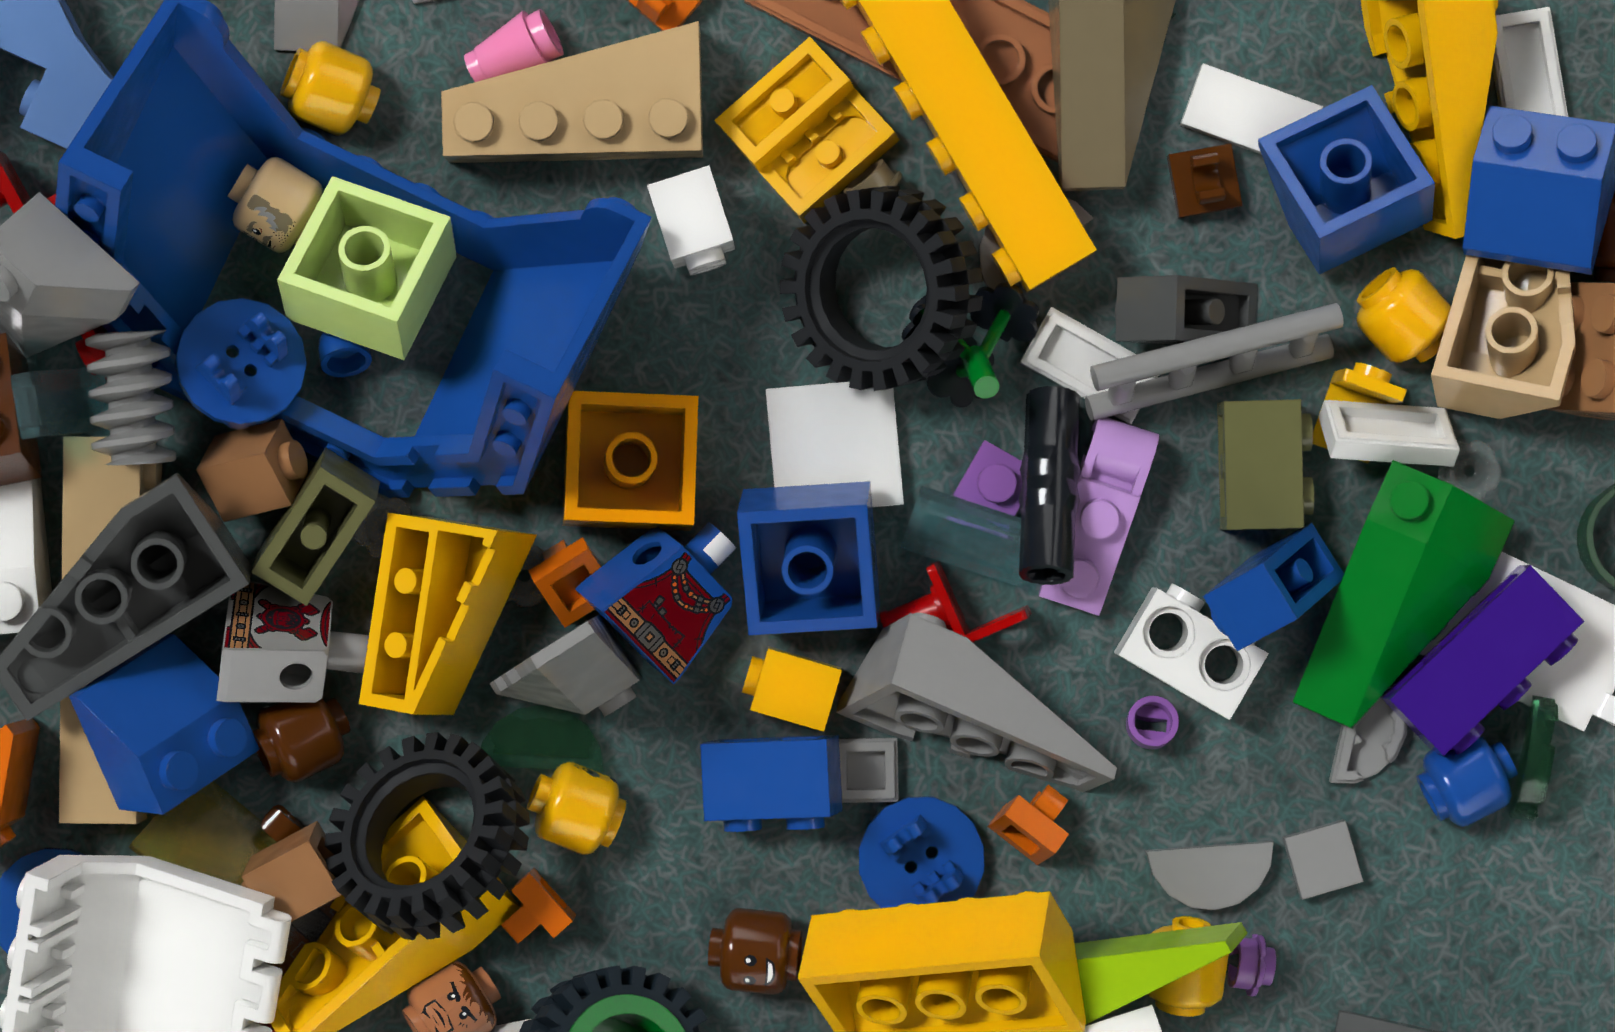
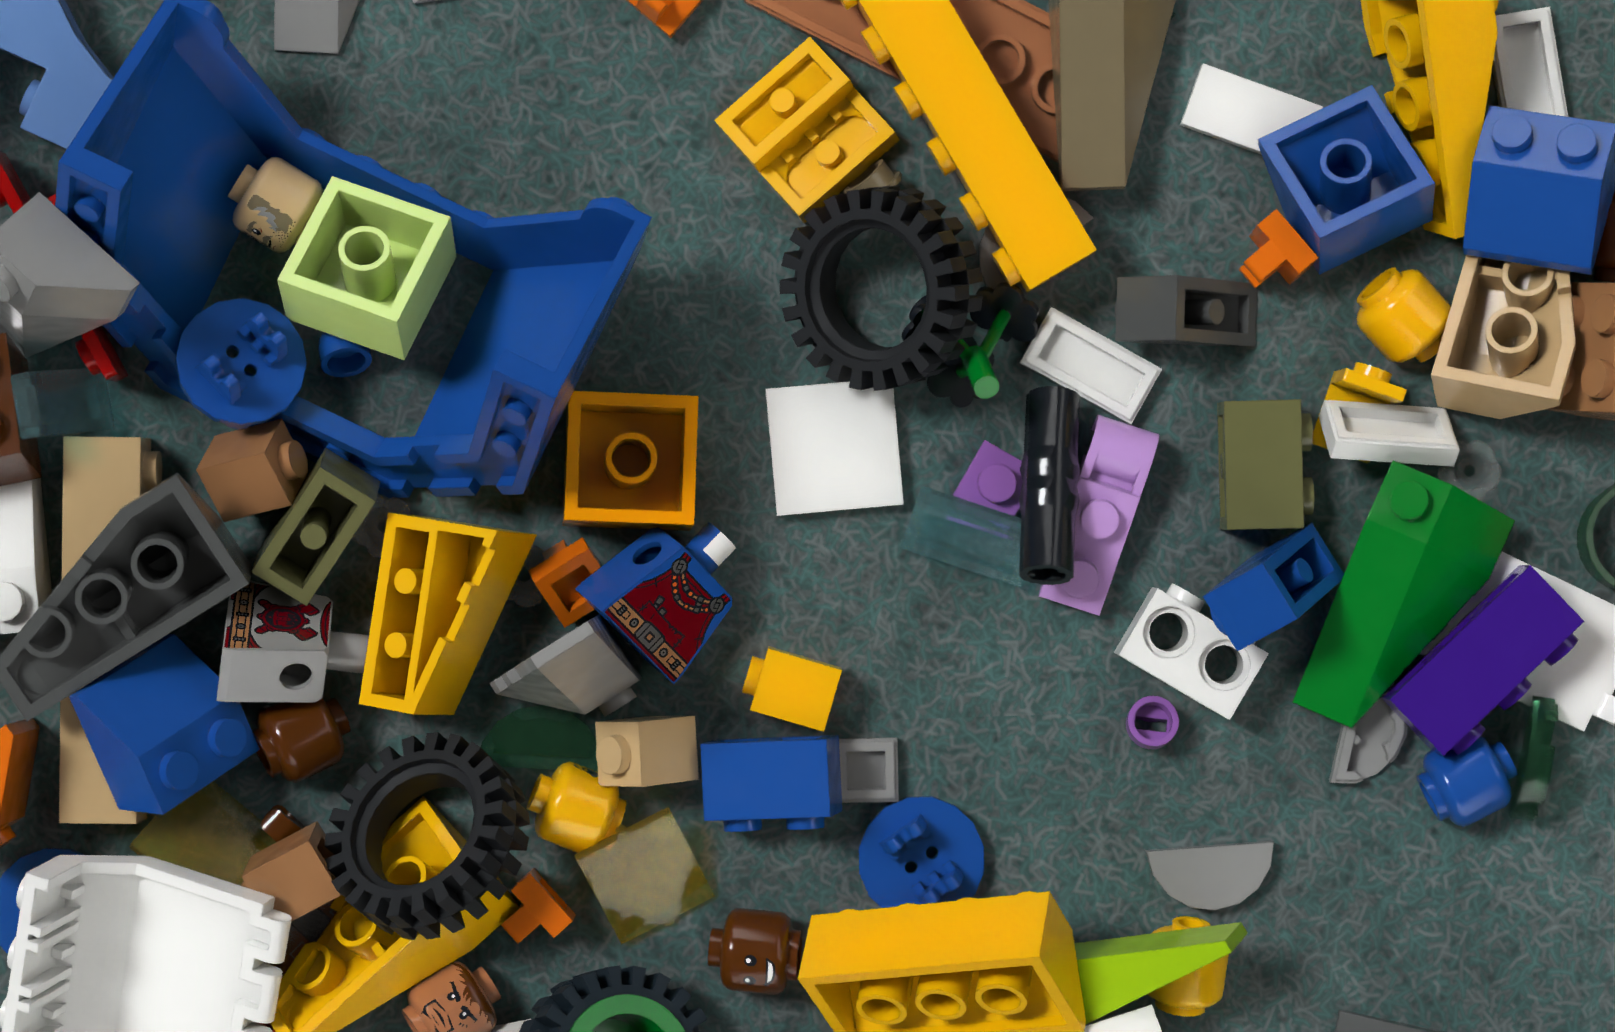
light grey piece [85,330,176,465] -> none
yellow head [280,41,381,136] -> none
tan wedge [441,21,703,163] -> none
bright pink cone [464,9,564,82] -> none
white brick [647,165,735,275] -> none
blue brick [737,481,880,635] -> none
light grey wedge [836,613,1117,792] -> none
red bracket [880,561,1032,642] -> none
orange tile [987,784,1069,866] -> none
light grey bar [1085,303,1344,421] -> none
reddish brown tile [1167,143,1242,219] -> none
medium lavender plate [1227,934,1276,997] -> none
light grey tile [1282,819,1364,900] -> none
none -> clear yellow piece [574,806,715,944]
none -> tan brick [595,716,699,787]
none -> orange tile [1238,209,1319,288]

